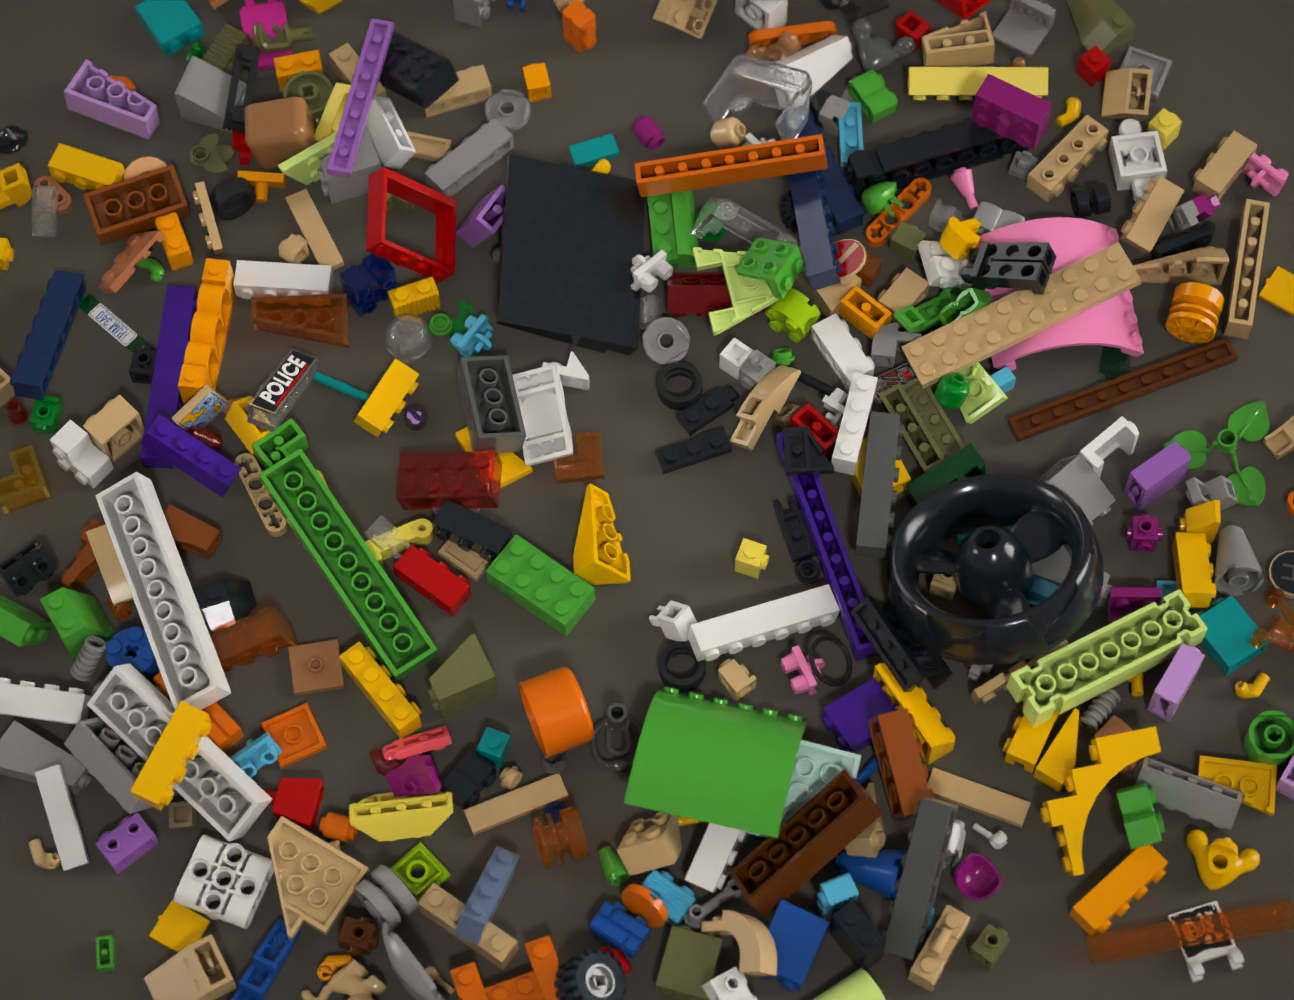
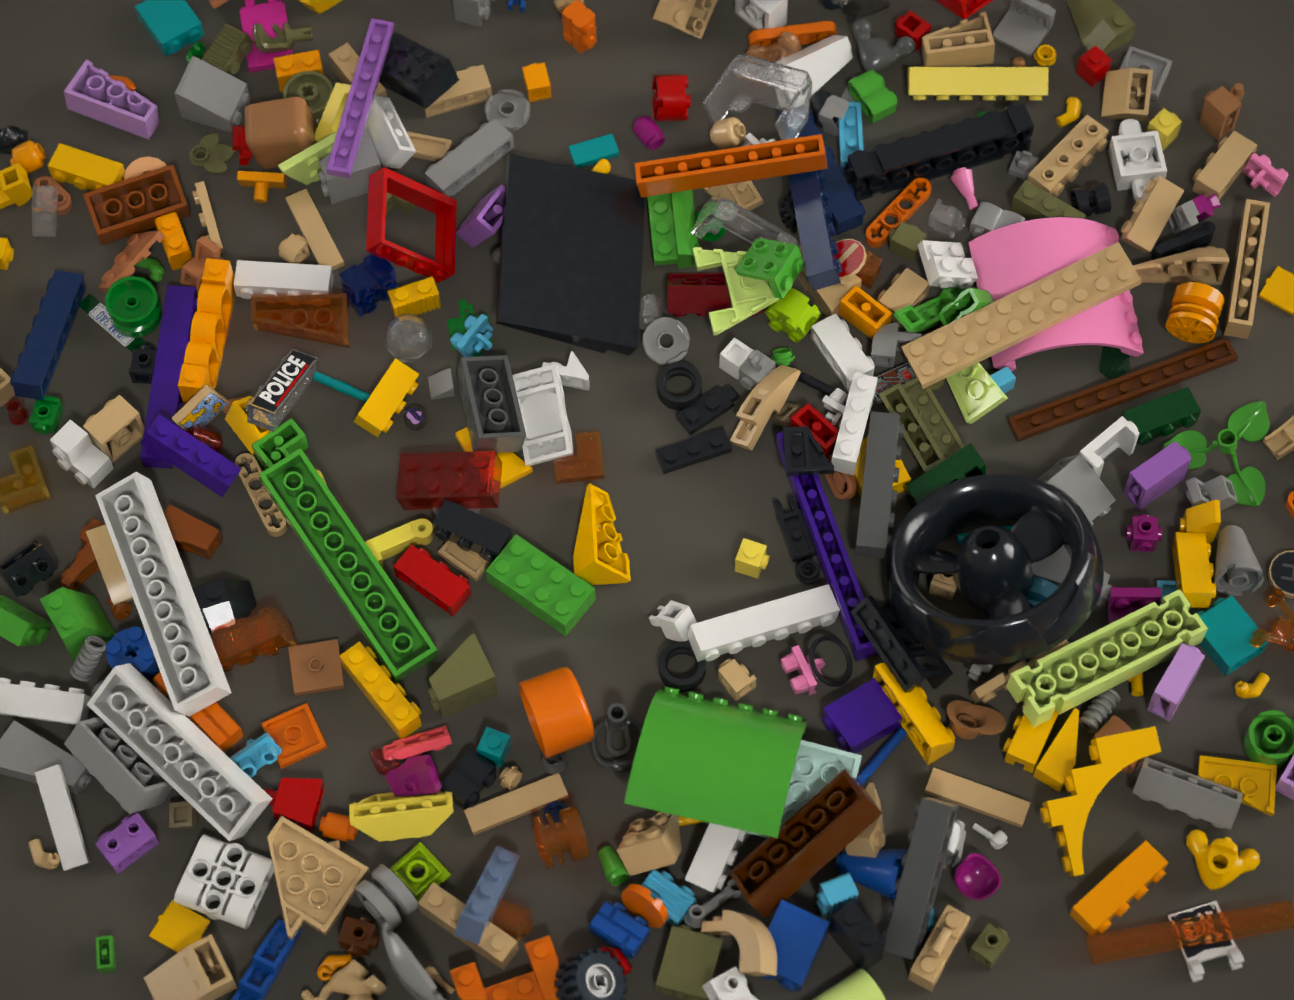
yellow brick [130,701,212,811] -> none
black tyre [209,177,256,221] -> none
black container [223,43,260,134] -> none
clear plate [364,515,410,559] -> none
bright green plate [429,313,453,337] -> none
white hips [630,250,673,293] -> none
bright green piece [861,181,904,217] -> none
dark orange brick [867,708,935,820] -> none
green head [934,373,970,410] -> none
yellow brick [939,216,981,261] -> none
black hips [961,241,1056,295] -> none
magenta brick [971,74,1052,150] -> none
bright green brick [1116,782,1165,849] -> none
none -> light orange head [10,140,47,175]
none -> green wheel [105,276,163,338]
none -> nougat brick [180,236,224,293]
none -> light grey slope [428,368,455,400]
none -> clear orange brick [491,899,534,941]
none -> red brick [652,74,691,122]
none -> tan wing [703,181,764,215]
none -> nougat plate [824,454,857,500]
none -> medium nougat piece [946,700,1006,740]
none -> olive brick [1011,180,1086,221]
none -> yellow plate [1034,45,1056,66]
none -> dark green brick [1121,387,1201,445]
none -> medium nougat brick [1198,83,1245,141]

